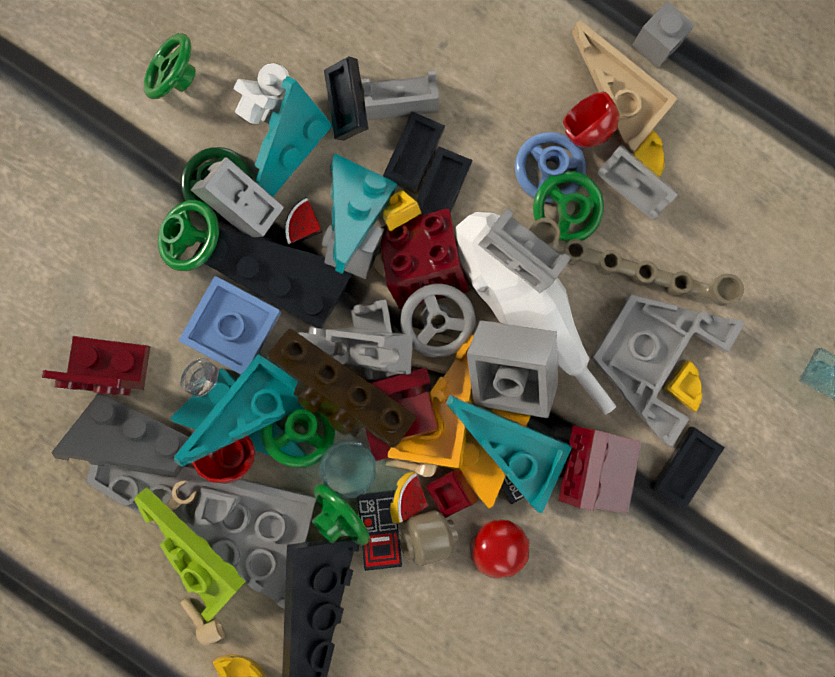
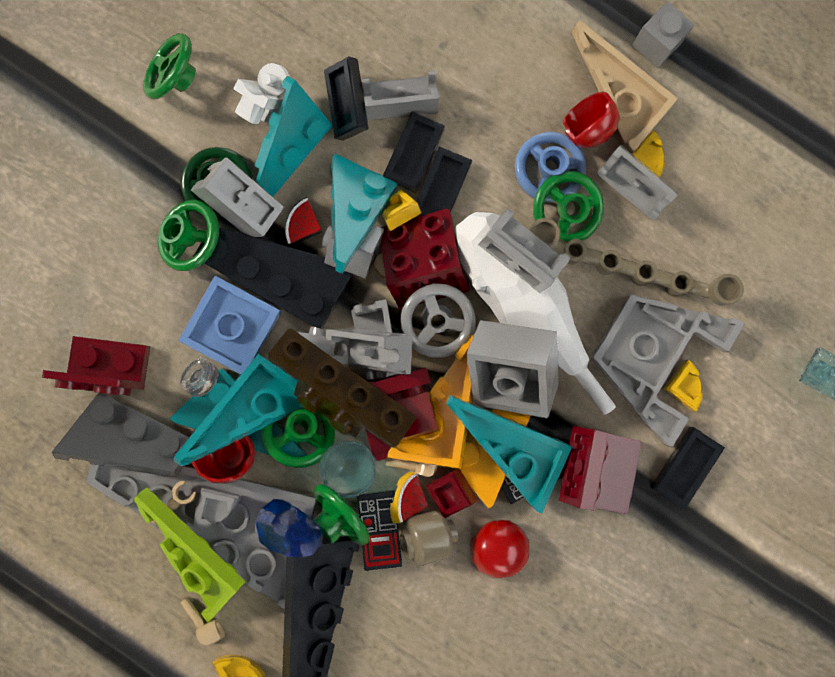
none -> clear blue rock [255,499,323,558]

